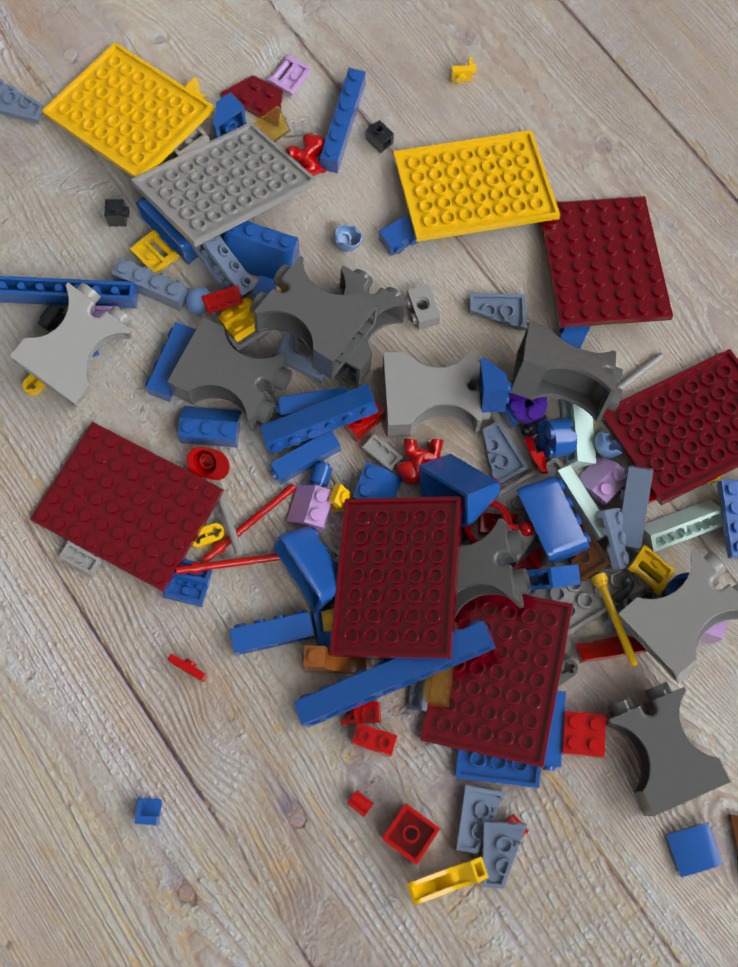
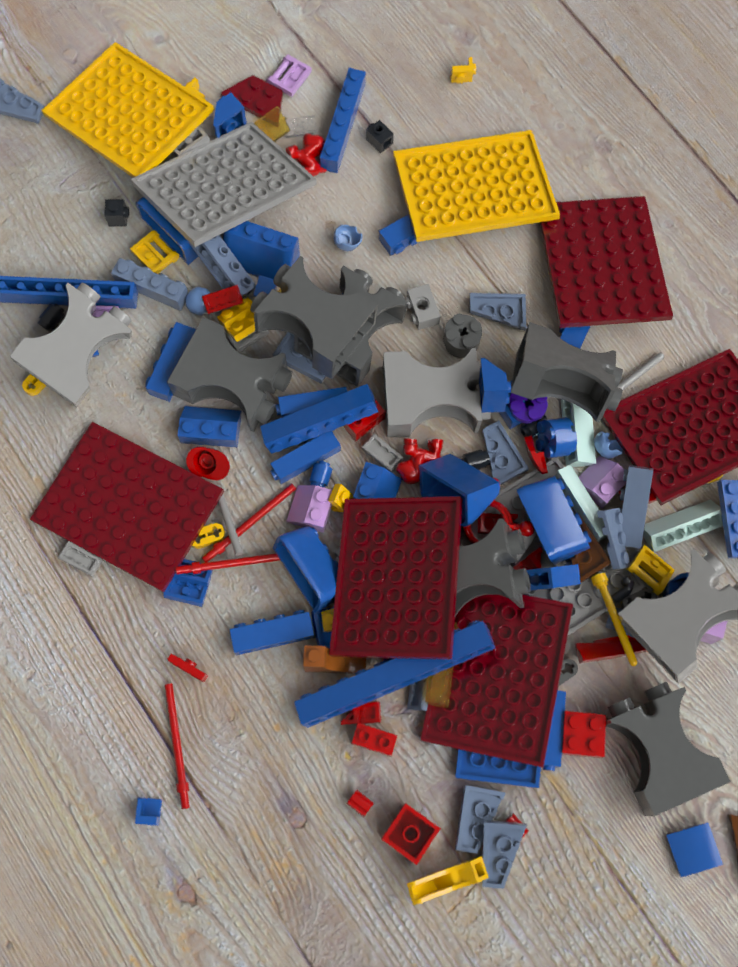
none -> red bar [164,684,190,809]
none -> dark grey brick [443,314,482,358]
none -> black brick [461,449,490,470]

